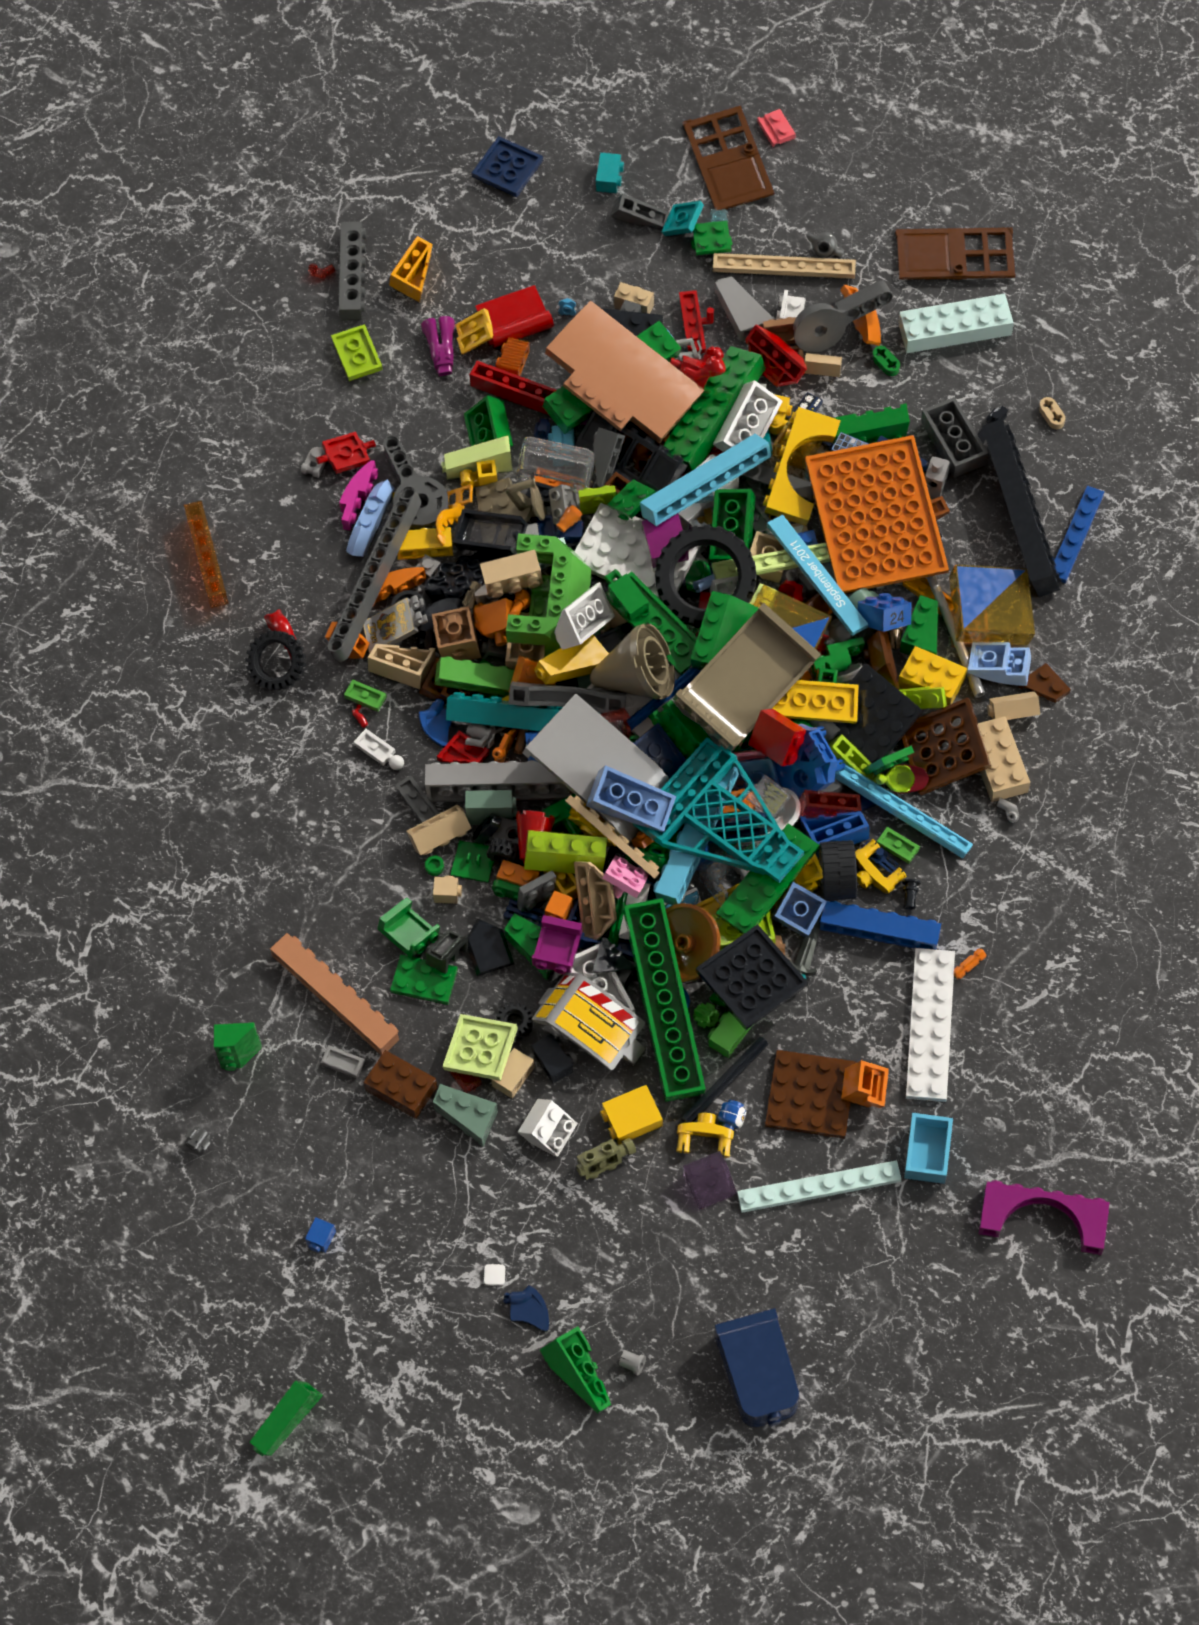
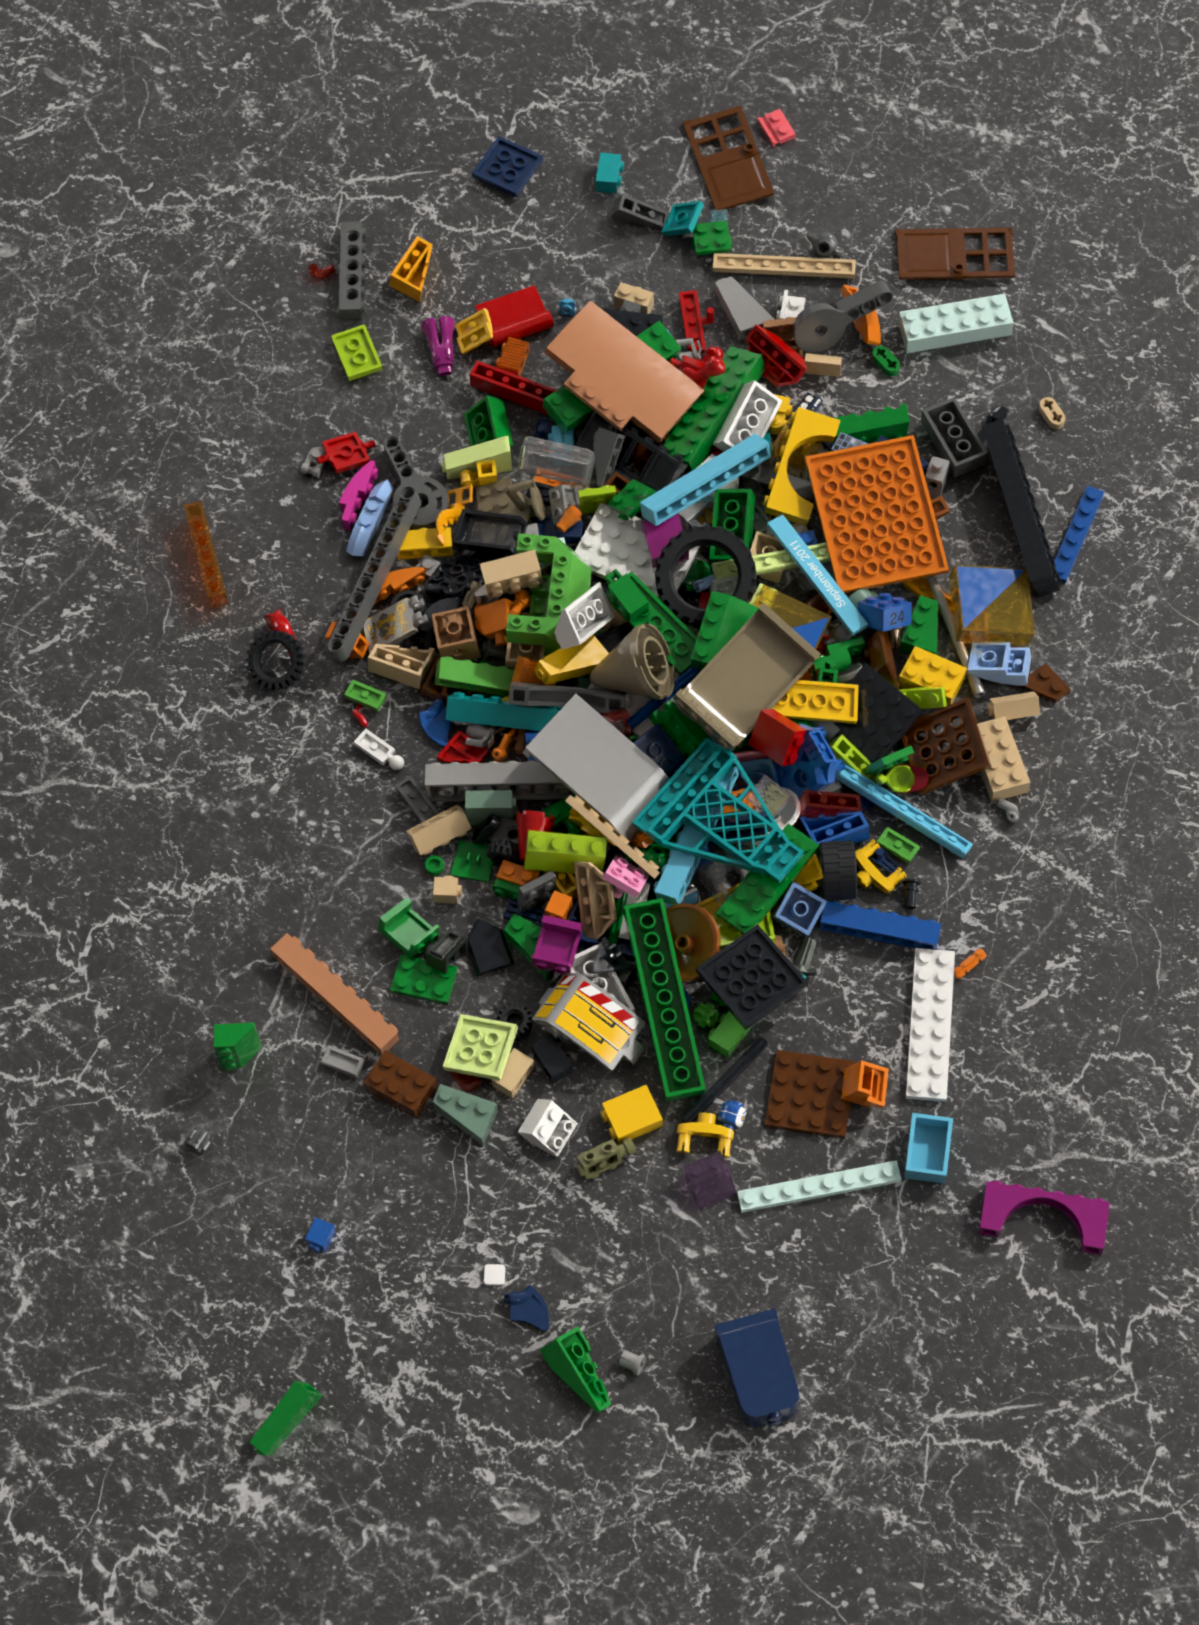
medium blue slope [586,765,676,832] -> none
red bracket [778,580,803,610] -> none

